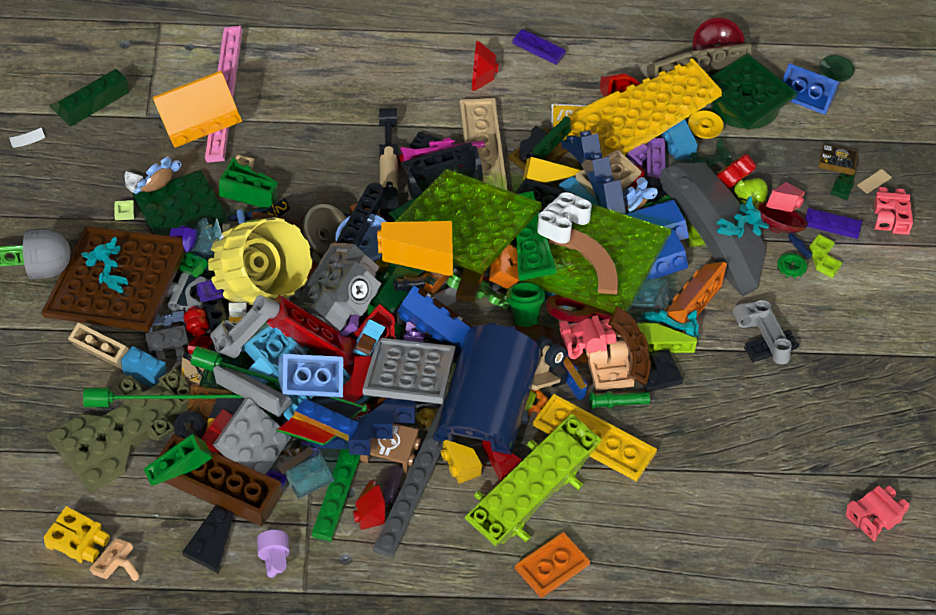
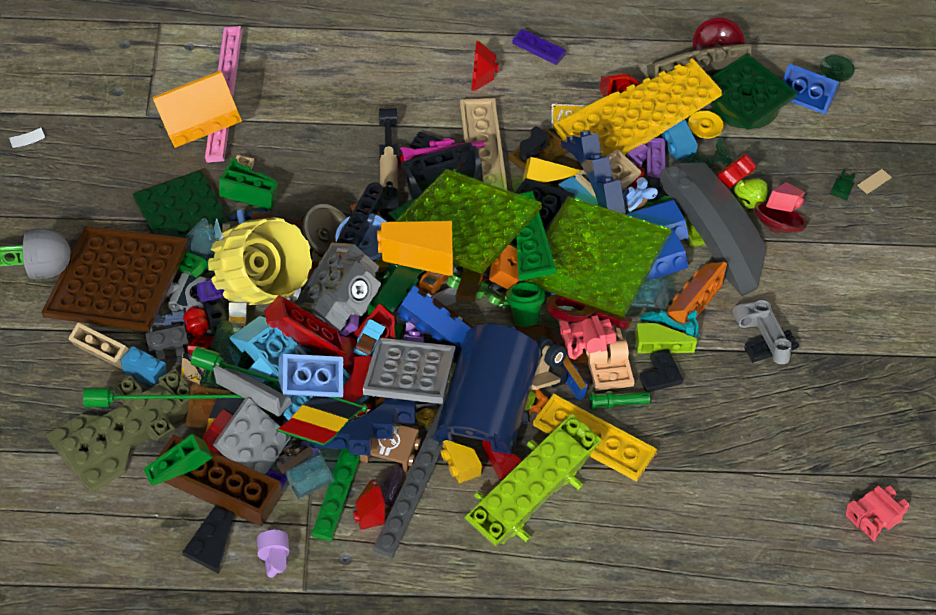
yellow hips [44,506,110,563] -> none
dark green wedge [49,69,129,127] -> none
teal piece [82,237,129,293] -> none
light nougat plate [89,538,140,581] -> none
yellowish green plate [115,200,134,220] -> none
white tile [124,171,143,193] -> none
animal [134,156,182,194] -> none
dark purple plate [170,226,199,253] -> none
black gear [173,411,206,439] -> none
light grey piece [210,295,280,358] -> none
black sticker [260,197,290,216] -> none
blue plate [294,398,359,441] -> none
black pin [393,276,425,292] -> none
orange plate [515,532,590,598] -> none
dark green tile [532,116,572,160] -> none
white beam [537,192,592,243] -> none
nougat tile [549,229,618,294] -> none
reddish brown tile [608,306,651,385] -> none
teal piece [716,196,770,238] -> none
green gear [777,253,807,279] -> none
dark blue piece [787,233,813,259] -> none
dark purple plate [805,208,862,239] -> none
lime tile [809,234,842,278] -> none
tile [818,144,858,175] -> none
coral hips [873,187,913,235] -> none

